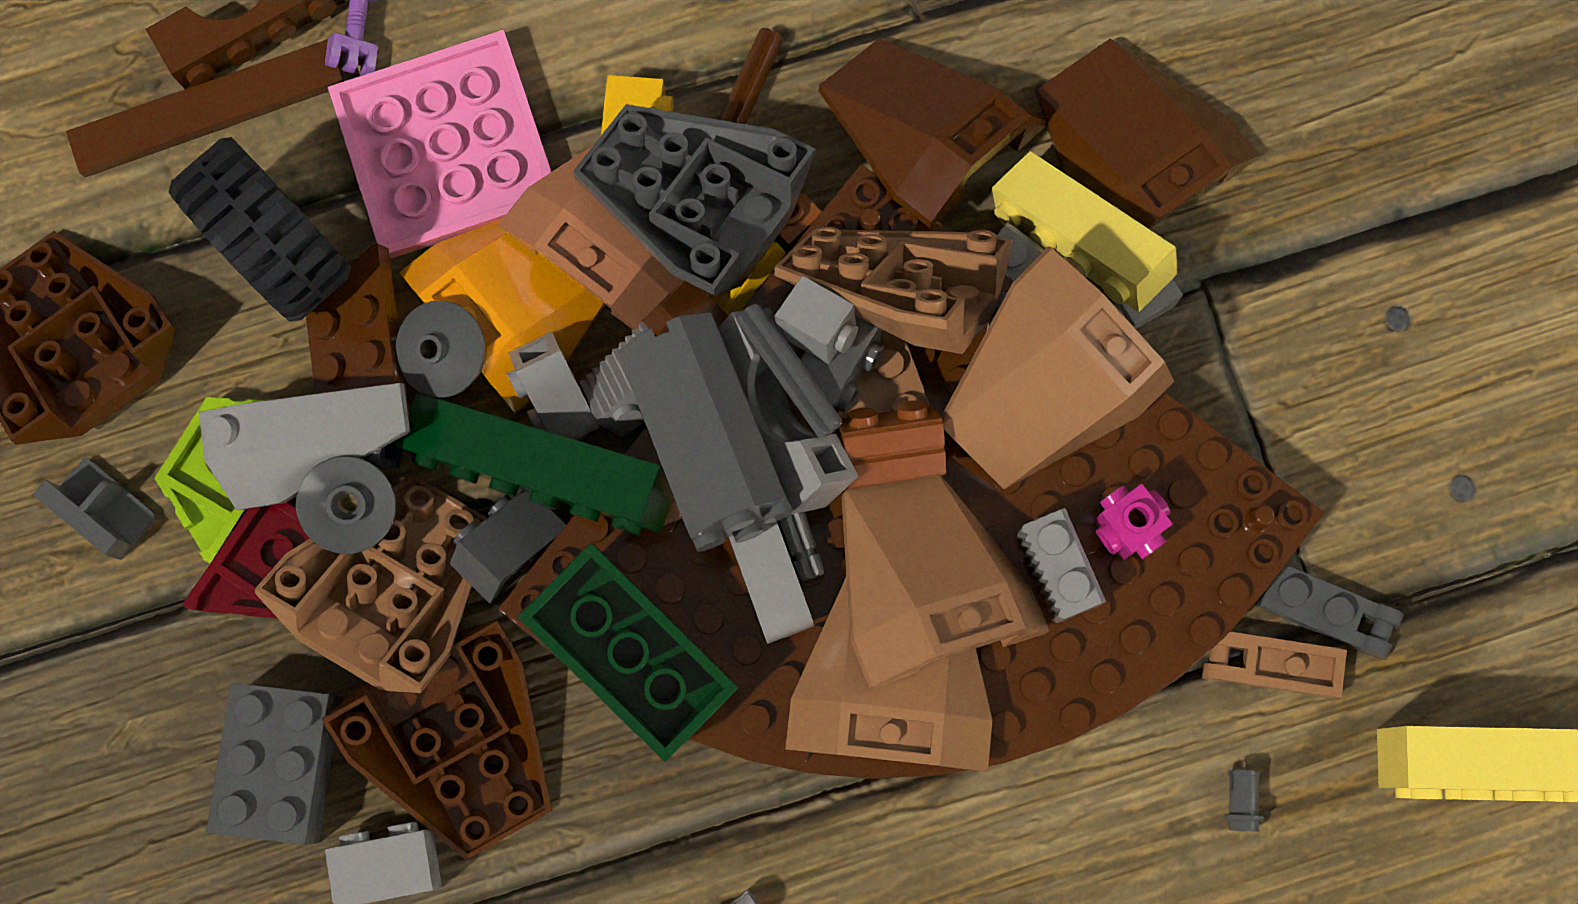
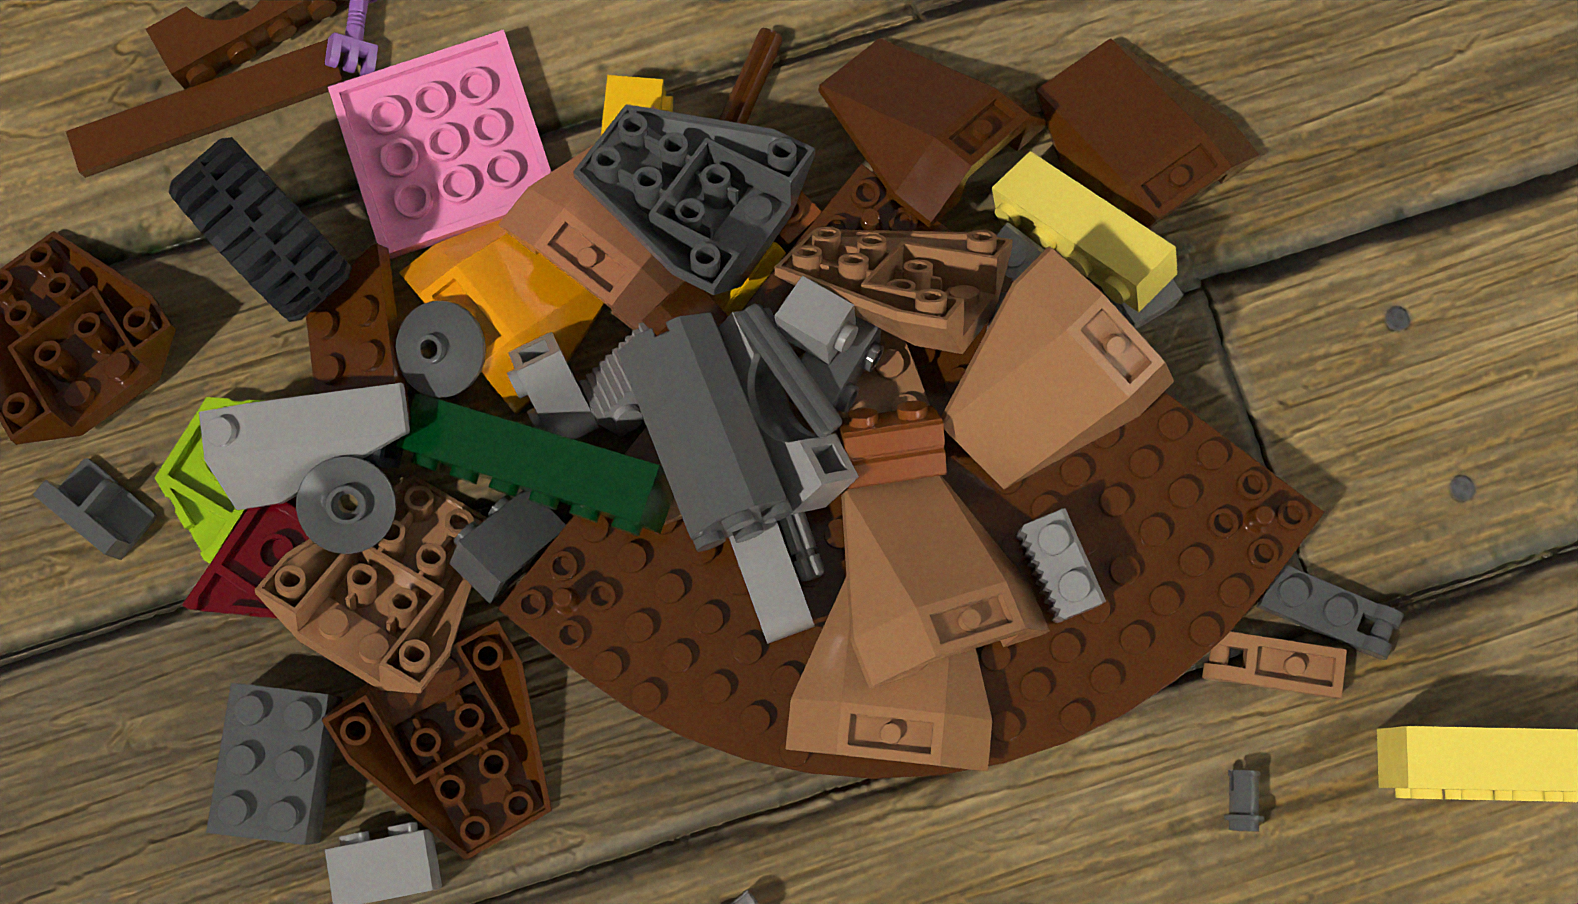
dark green brick [517,541,738,763] -> none
dark pink brick [1093,484,1173,561] -> none

